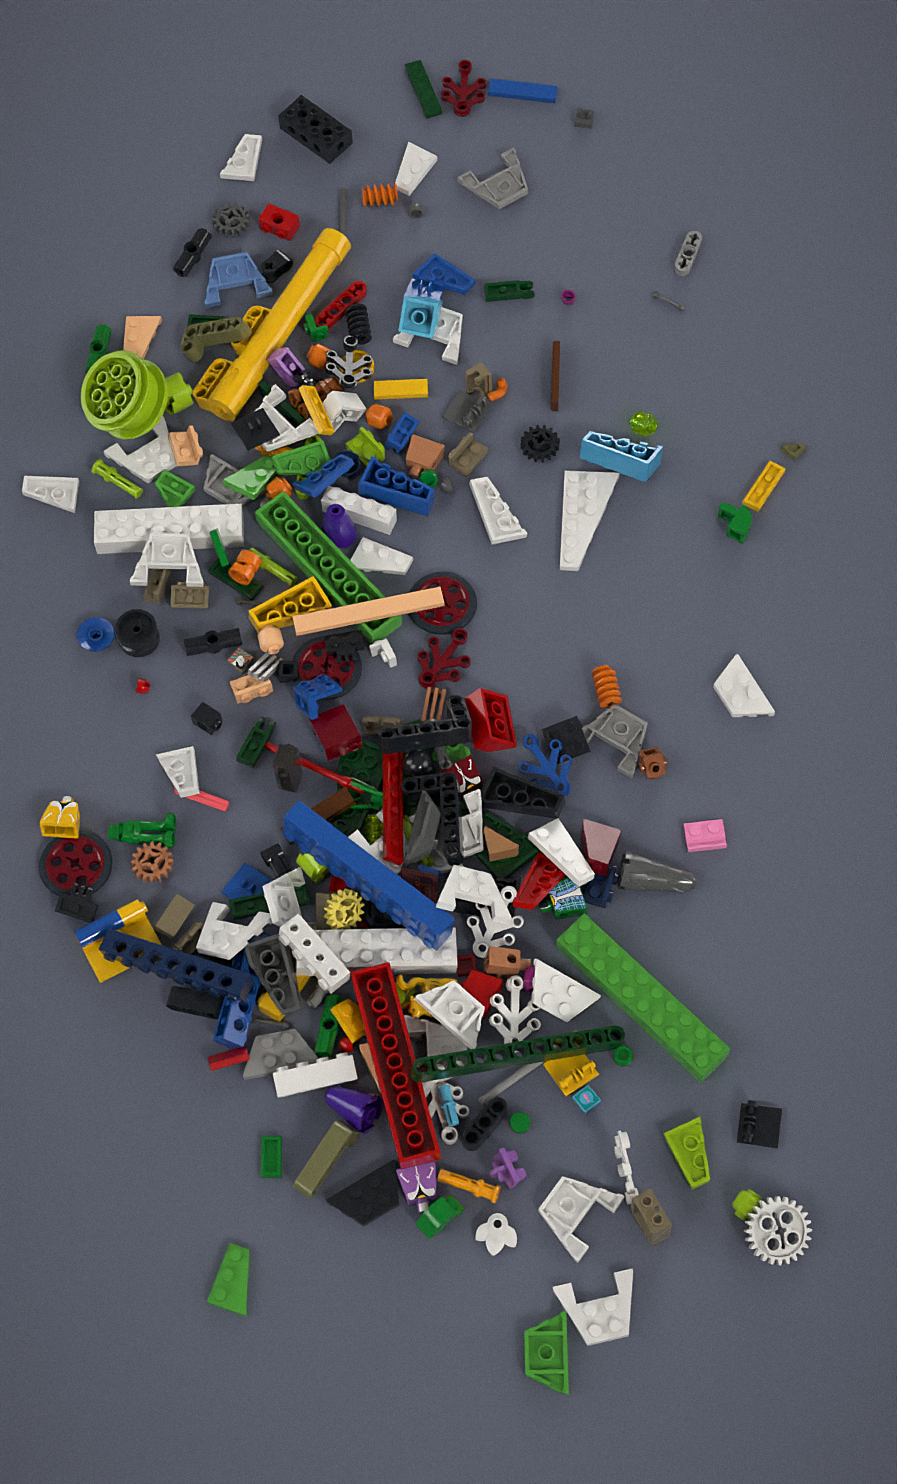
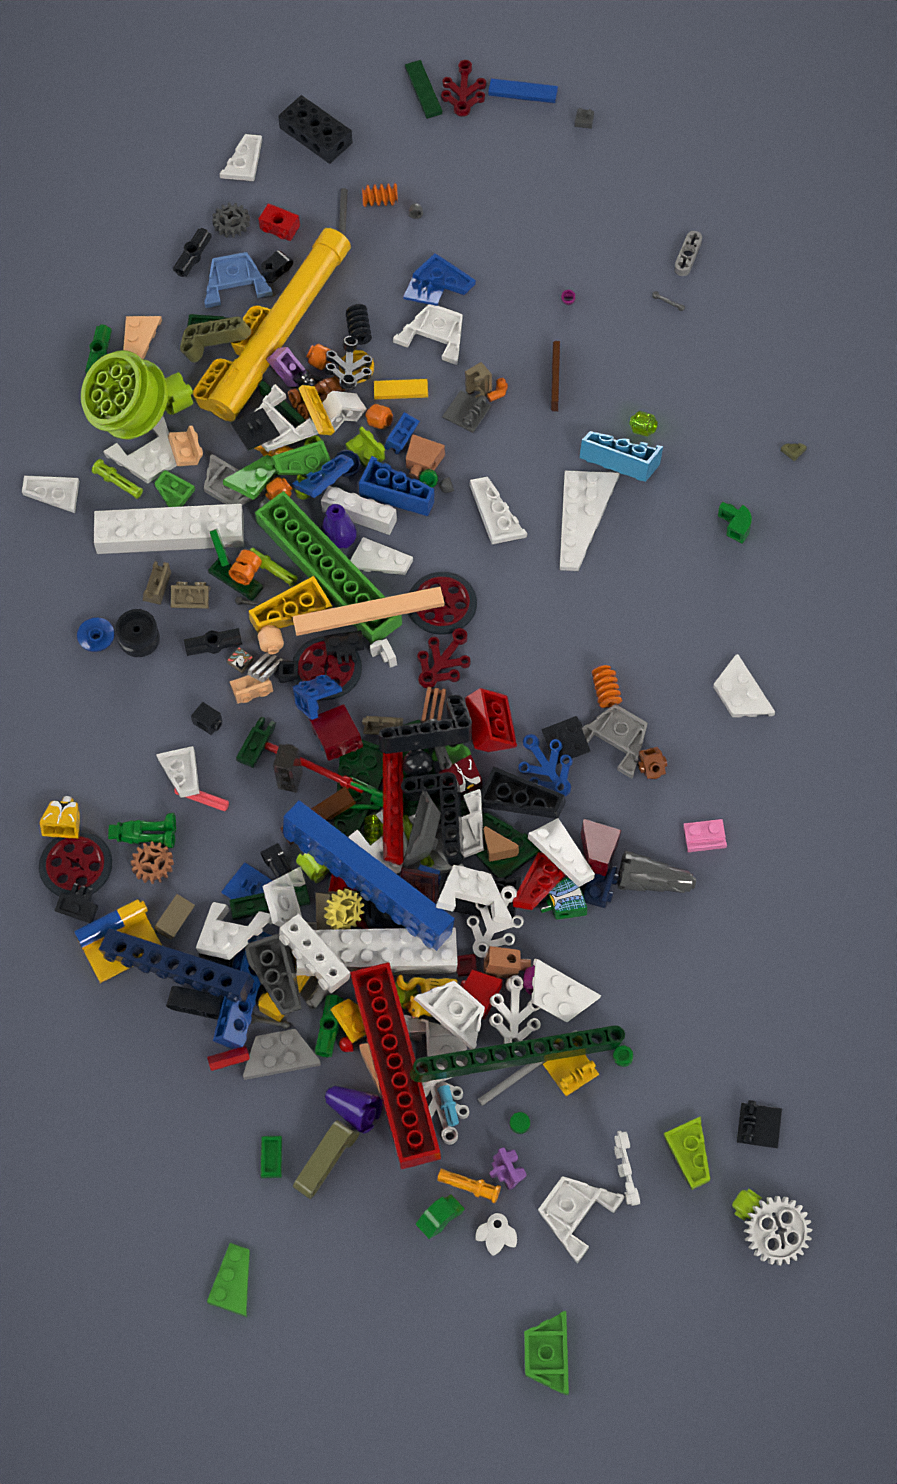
white wing [130,533,204,587] -> none
red hinge [136,678,151,694] -> none
dark tan hinge [172,921,204,955] -> none
white brick [273,1052,358,1098] -> none
green bracket [303,313,329,342] -> none
red beam [314,281,367,330] -> none
black wing [326,1159,399,1227] -> none
white wing [395,142,437,196] -> none
medium lavender torso [396,1162,437,1214] -> none
medium azure slope [398,296,443,339] -> none
dark tan bracket [448,432,488,477] -> none
light grey wing [457,147,528,209] -> none
black beam [462,1097,507,1151] -> none
dark green hinge [484,280,535,302] -> none
black gear [520,425,560,463] -> none
white wing [553,1269,633,1346] -> none
bright green brick [556,913,730,1084] -> none
tile [572,1085,601,1114] -> none
dark tan window [631,1188,672,1247] -> none
yellow tile [742,461,786,512] -> none

